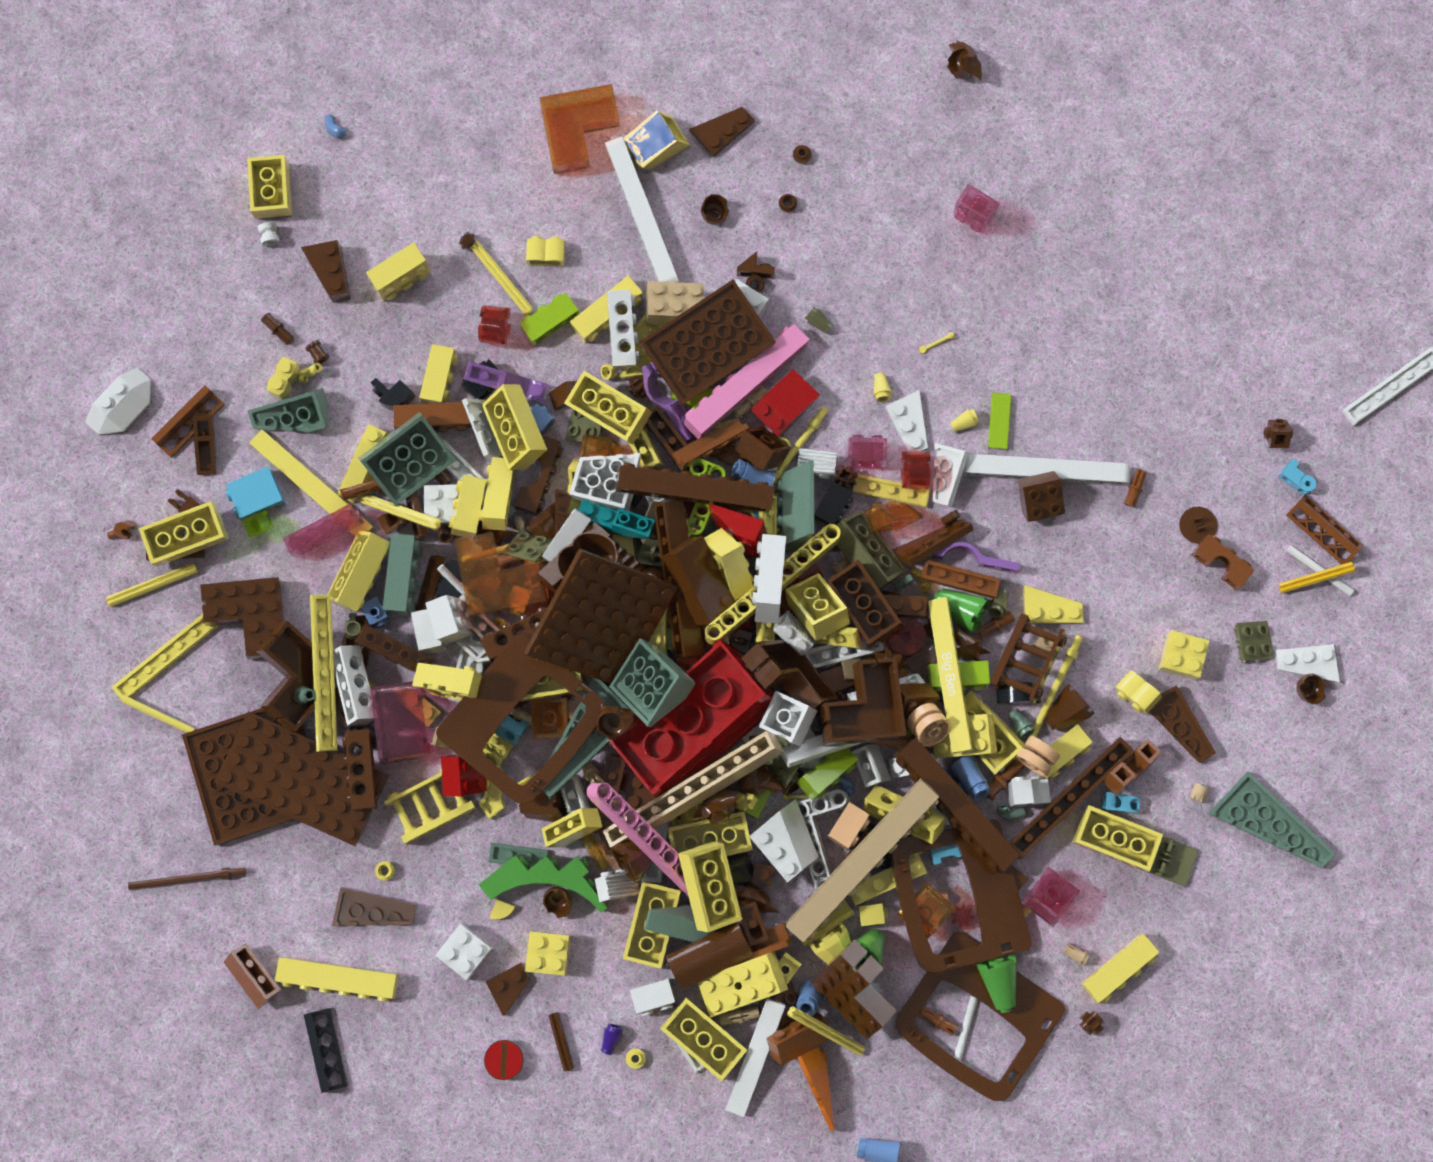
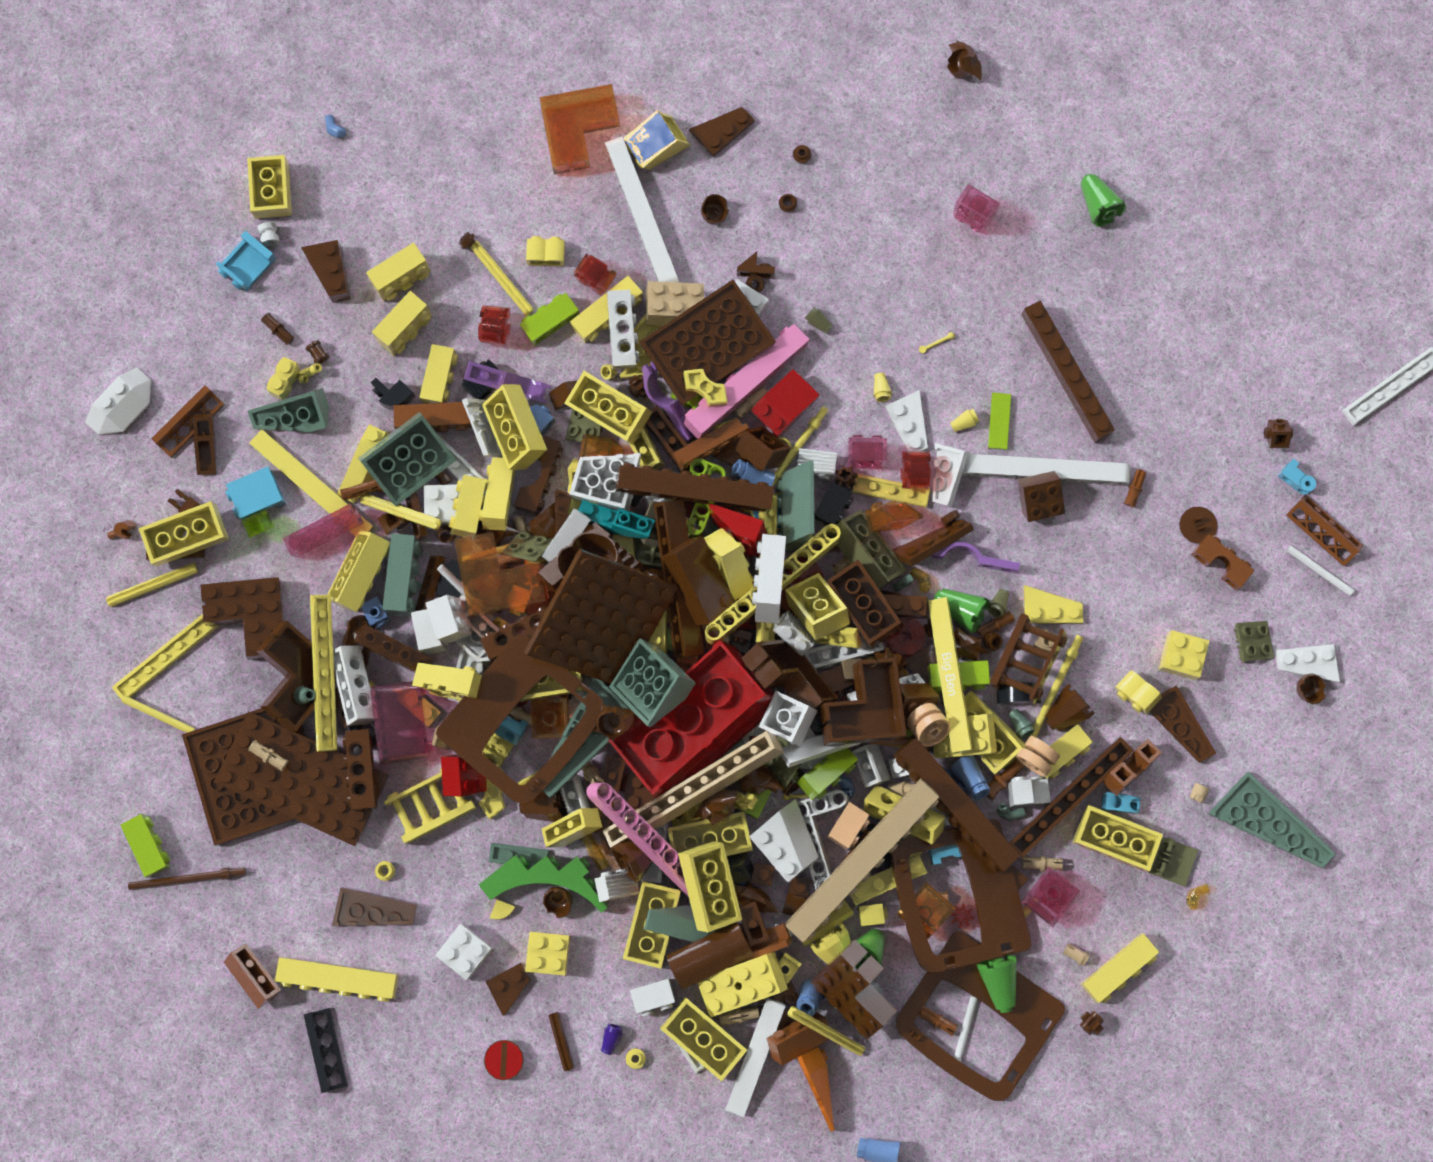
olive piece [345,613,361,640] -> none
dark orange fence [921,560,1001,599] -> none
yellow axle [1278,562,1355,593] -> none
none -> lime brick [120,814,171,878]
none -> medium azure panel [216,231,276,292]
none -> tan pin [248,740,288,771]
none -> light yellow brick [372,291,432,356]
none -> clear red brick [573,253,617,296]
none -> light yellow tile [683,369,728,407]
none -> reddish brown slope [782,876,812,916]
none -> tan pin [888,781,915,796]
none -> reddish brown plate [984,632,1003,651]
none -> reddish brown brick [1021,300,1115,443]
none -> tan pin [1022,856,1063,872]
none -> bright green cone [1080,174,1127,227]
none -> clear yellow arm [1186,883,1210,910]

